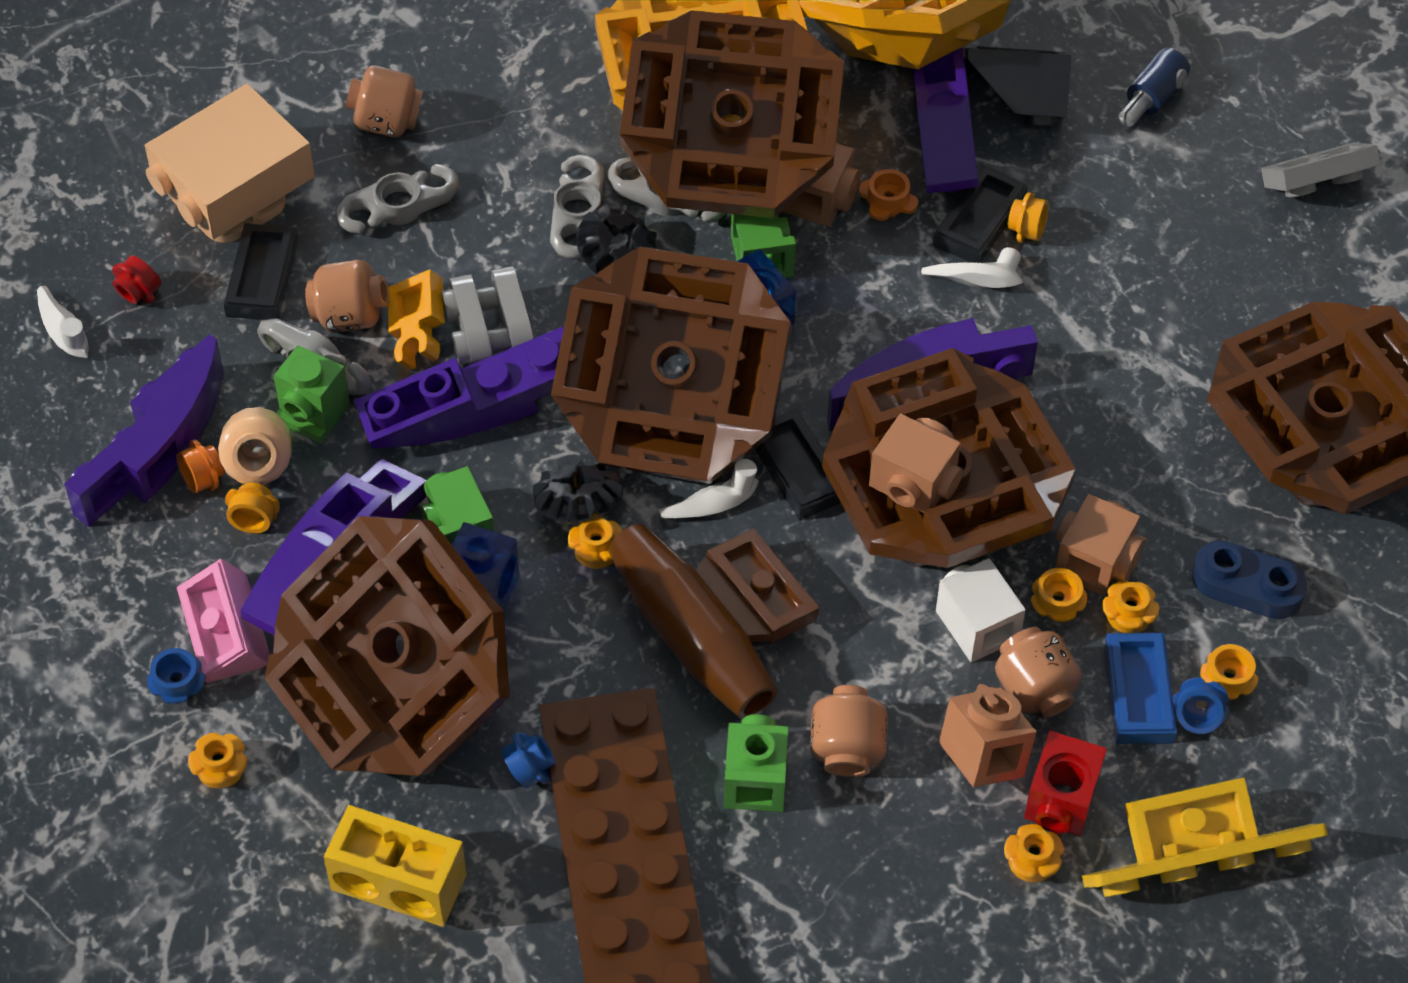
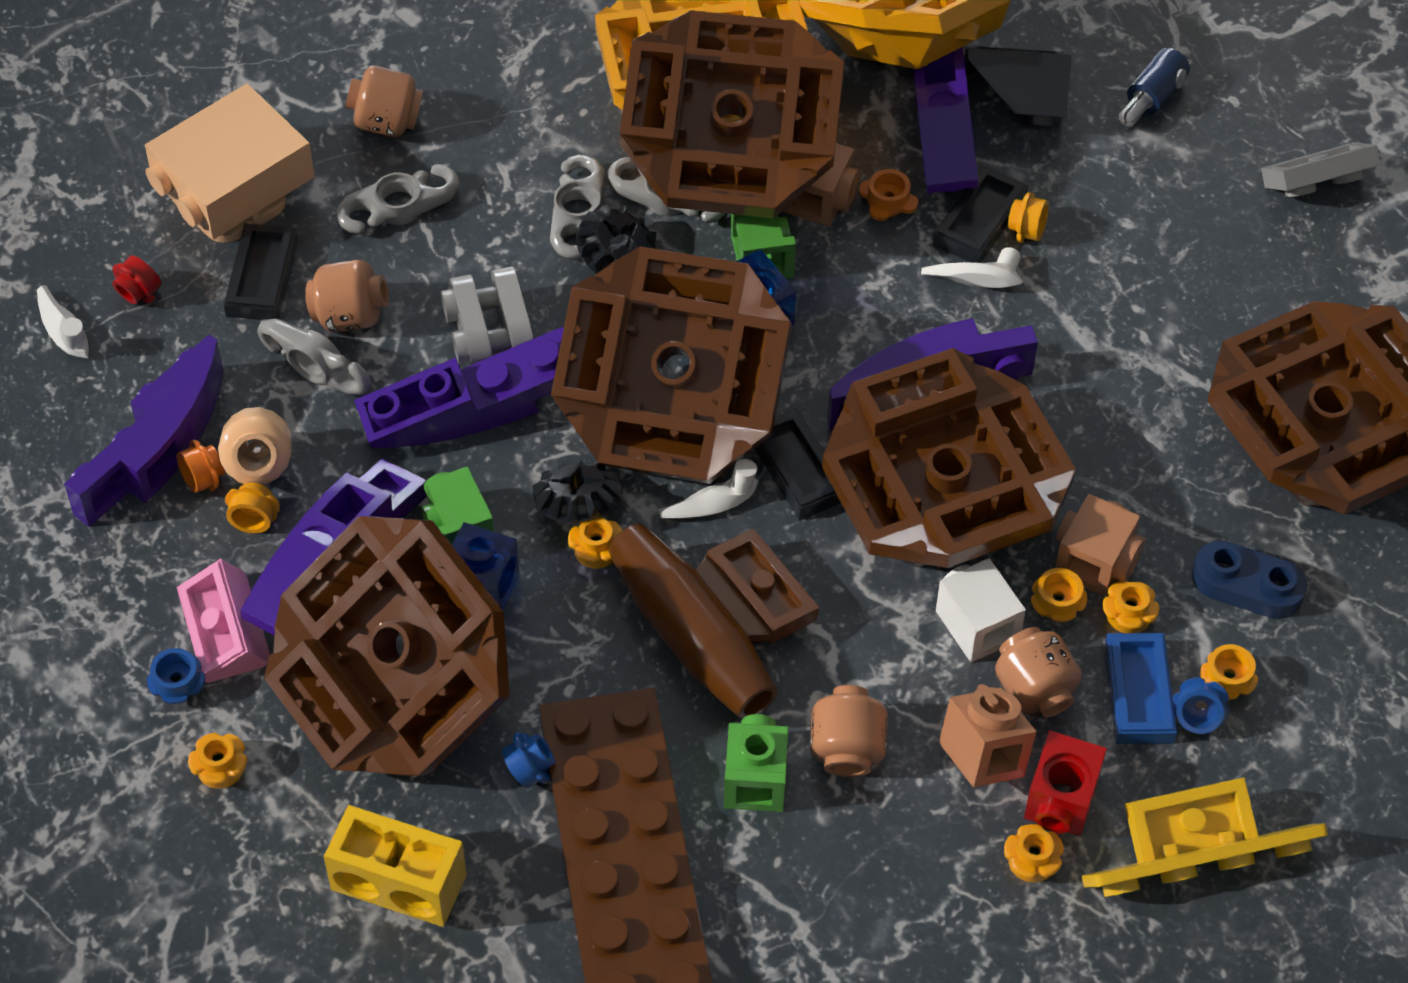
bright green brick [274,345,350,444] -> none
light orange plate [388,269,445,371] -> none
nougat brick [869,413,963,513] -> none

